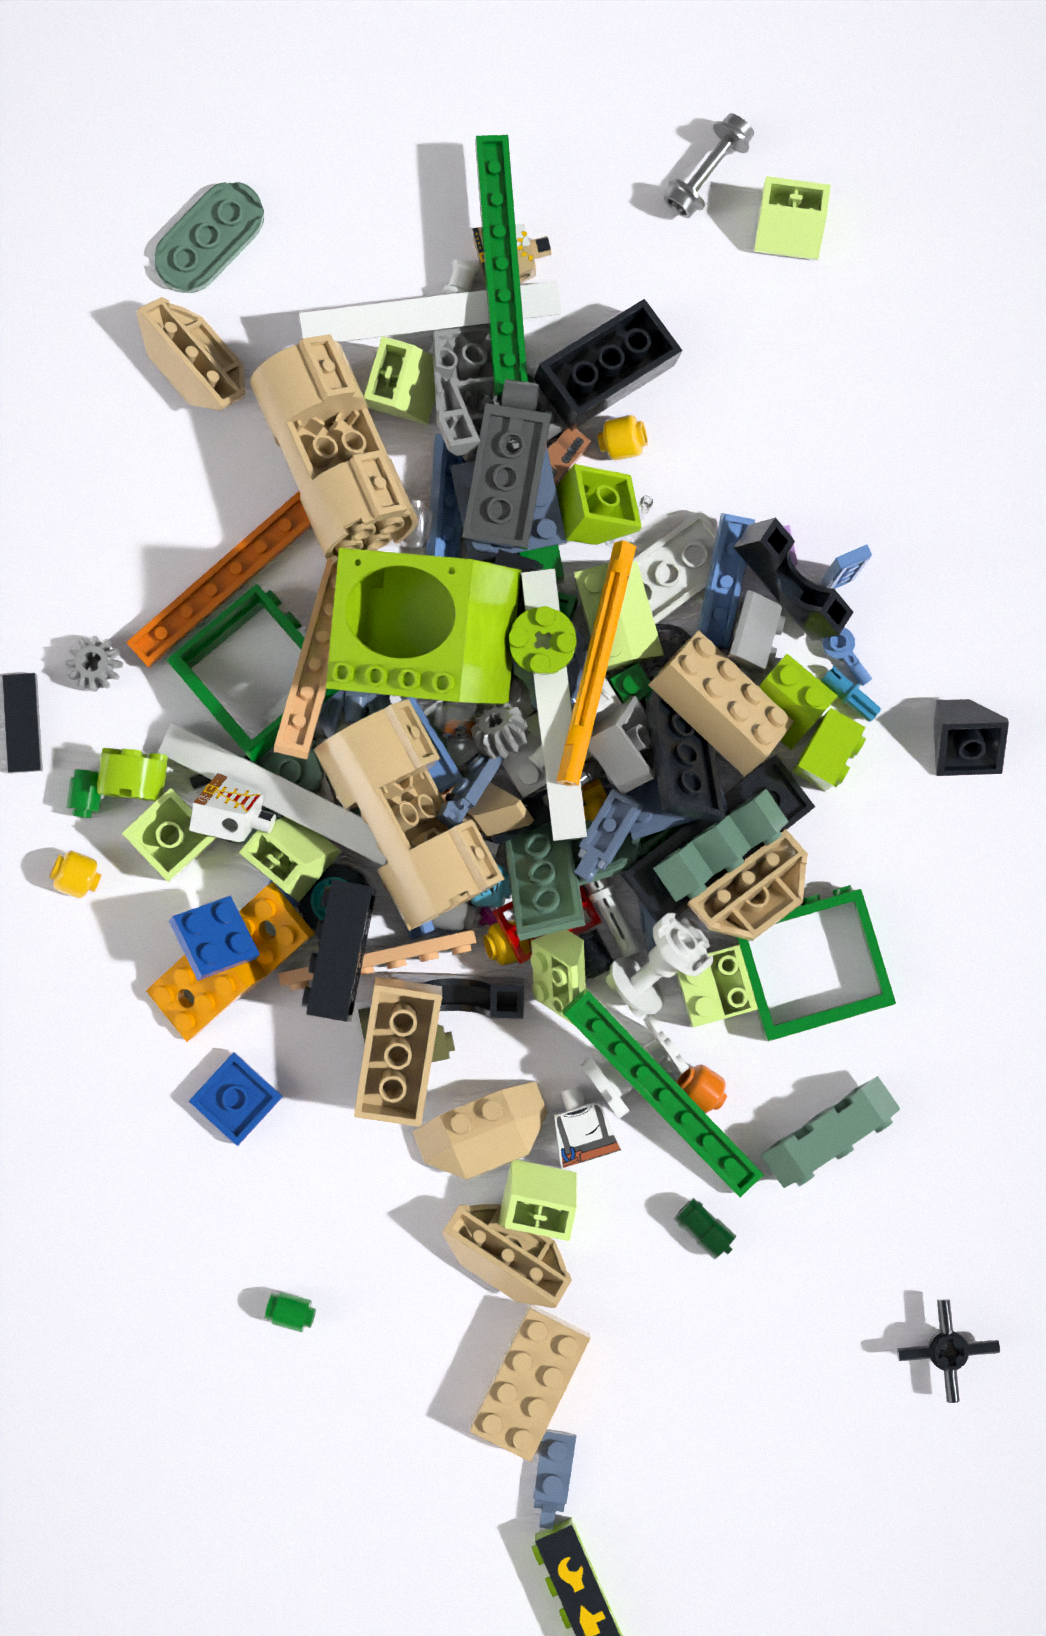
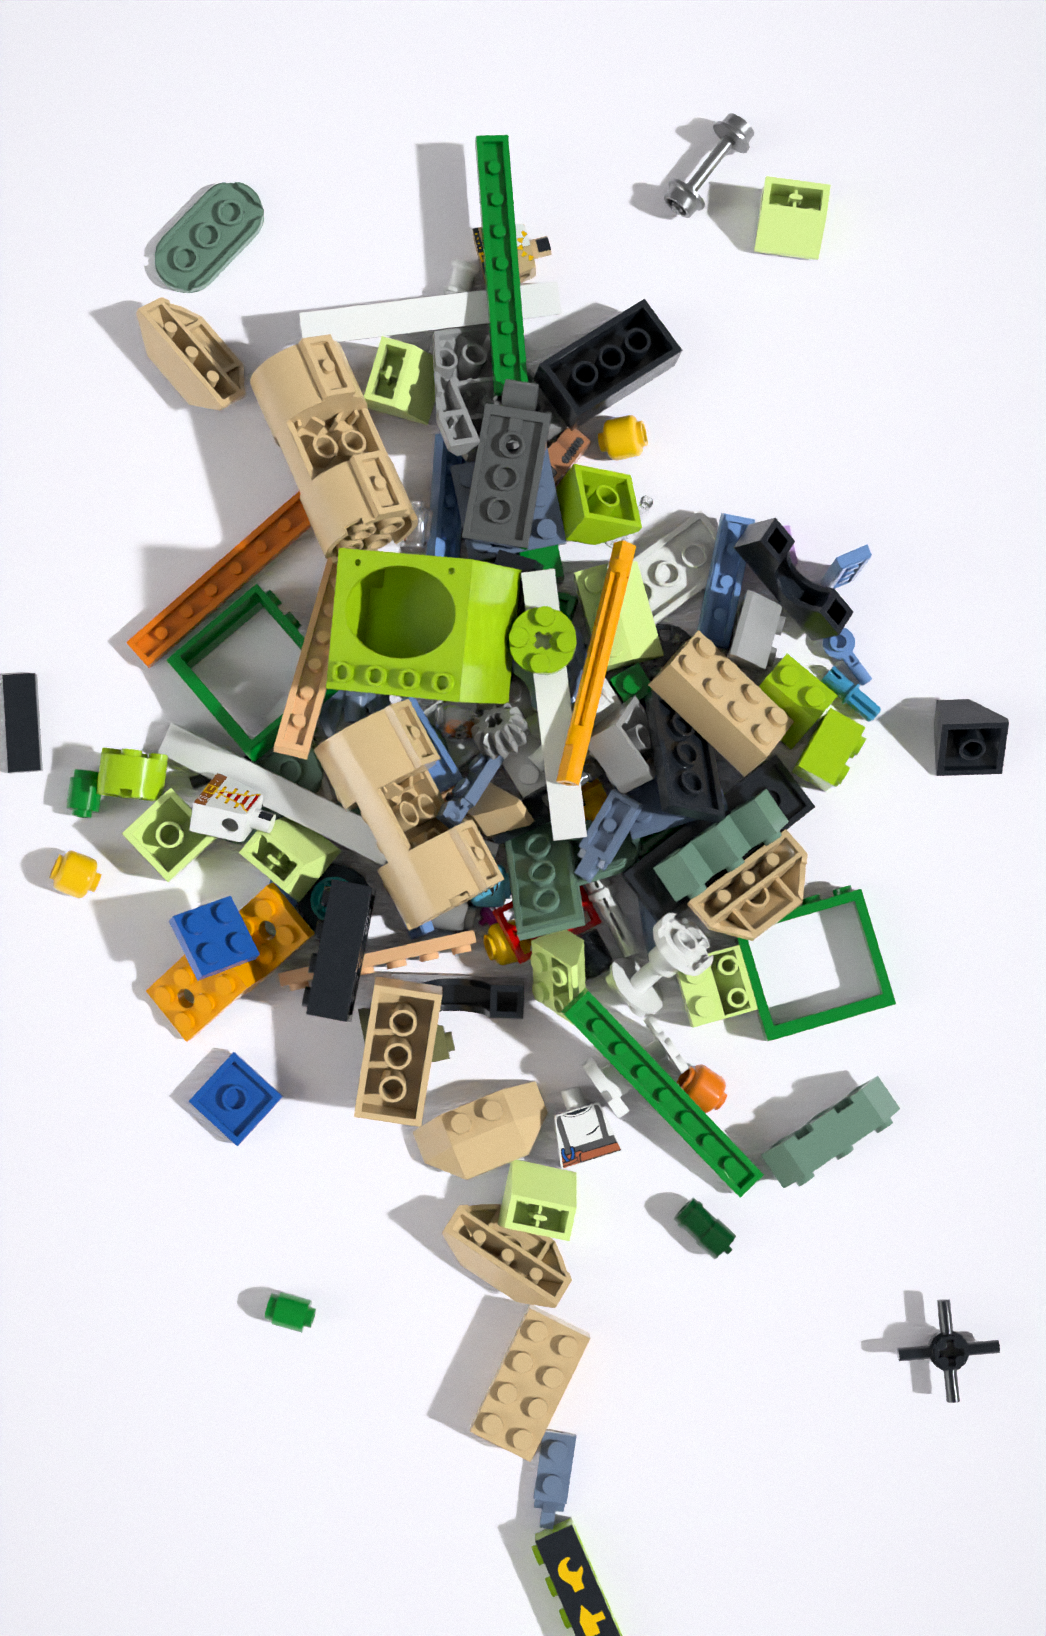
light grey gear [66,635,123,692] -> none

